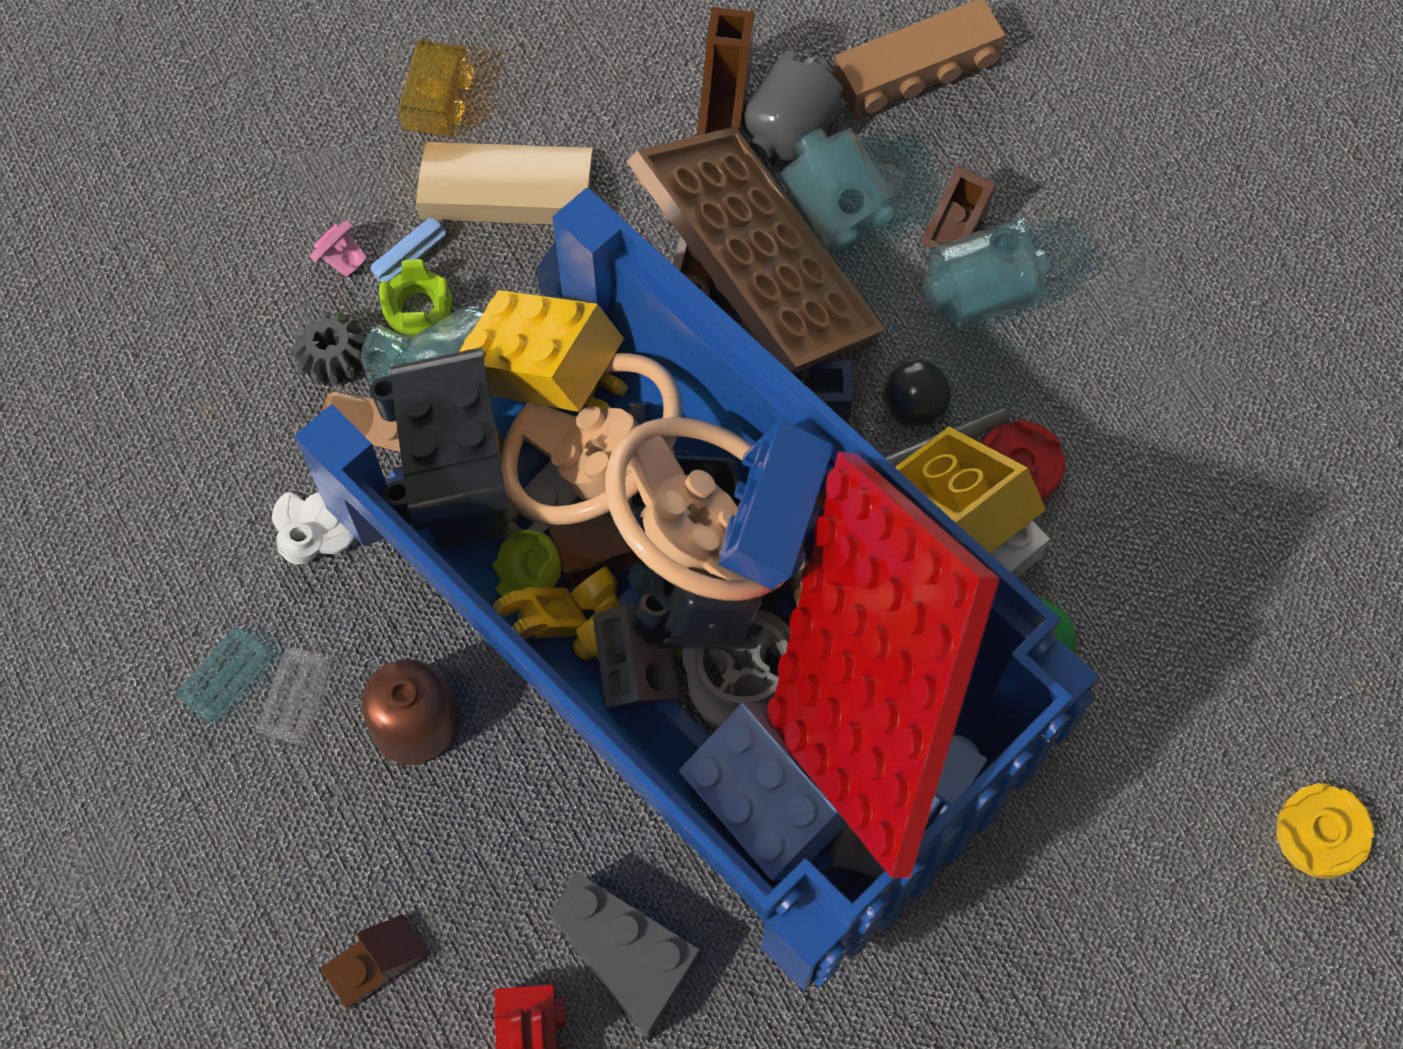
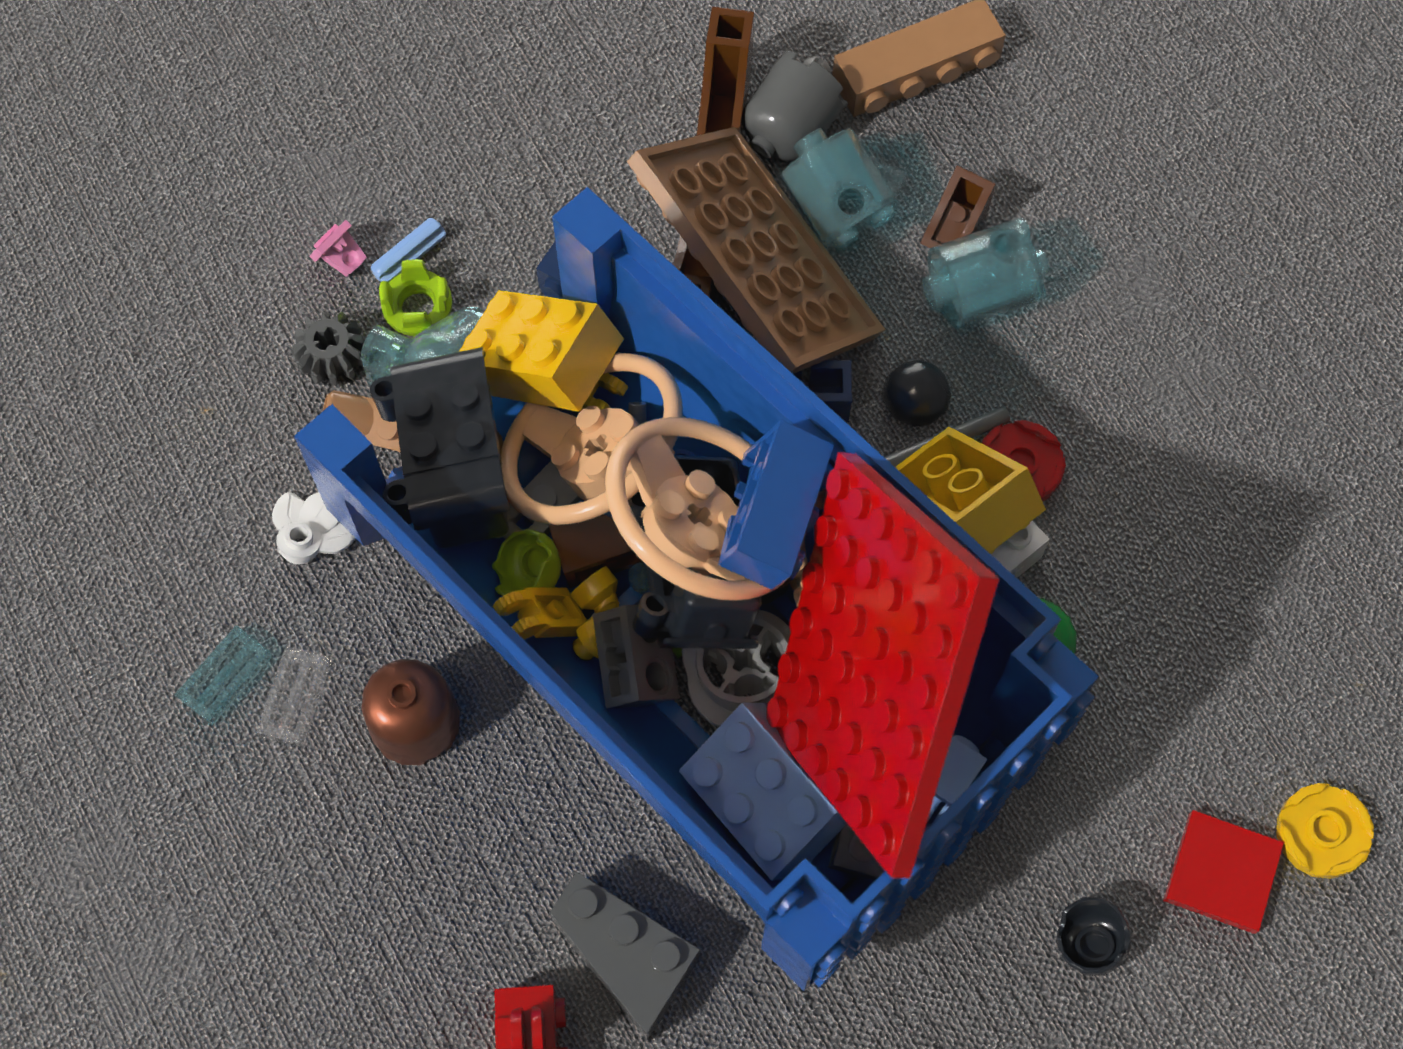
reddish brown slope [320,914,430,1011] -> none
clear yellow brick [398,39,474,137] -> none
tan slope [416,142,593,224] -> none
none -> black hair [1056,897,1131,976]
none -> red tile [1163,810,1284,934]

